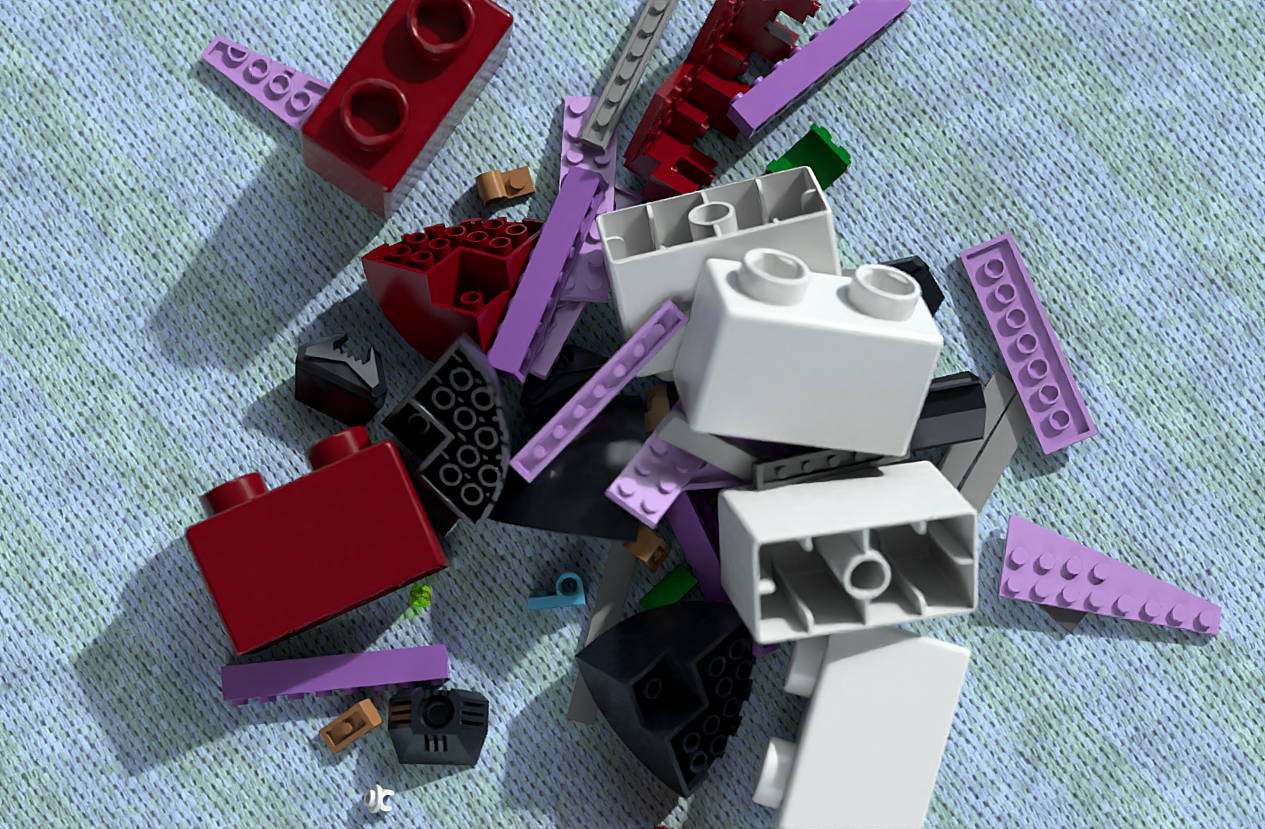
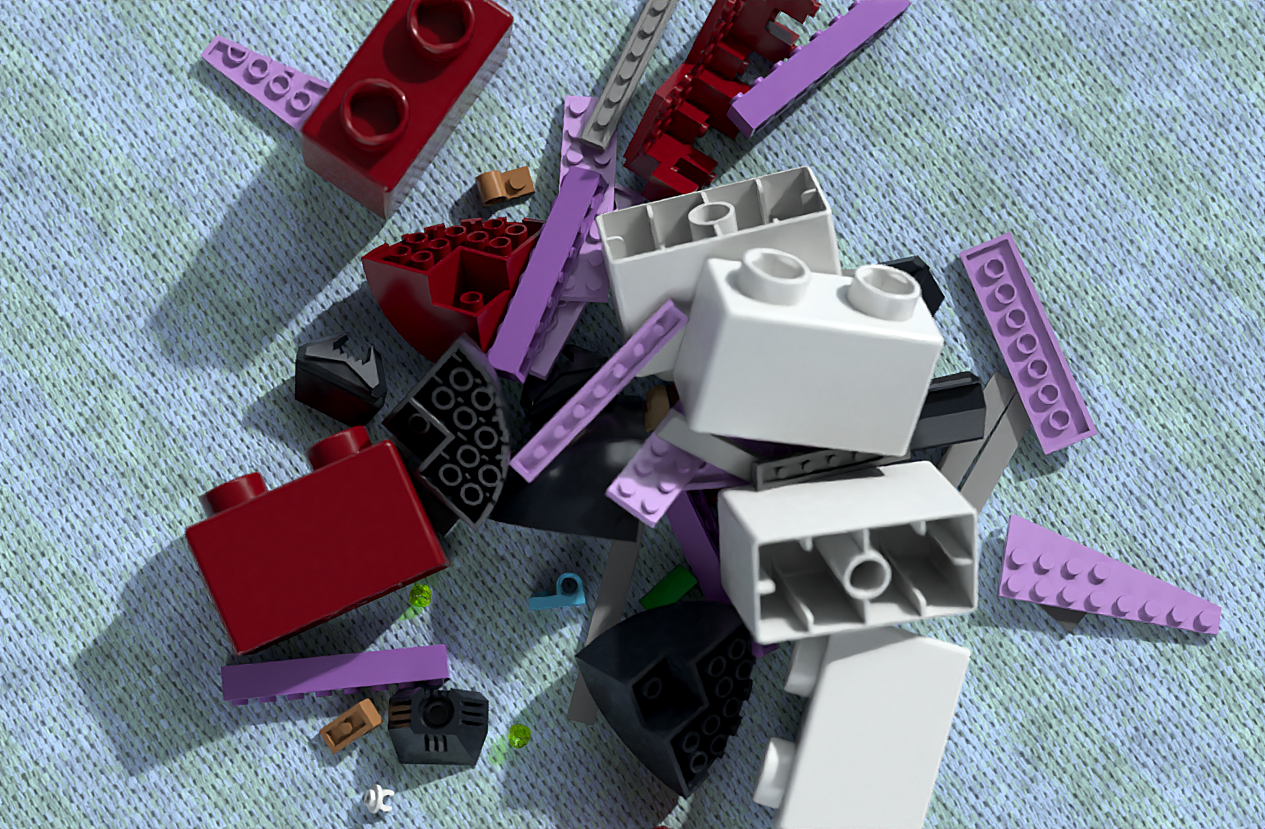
medium nougat plate [622,523,671,573] -> none
green panel [765,123,852,192] -> none
none -> clear neon green hinge [508,724,532,749]

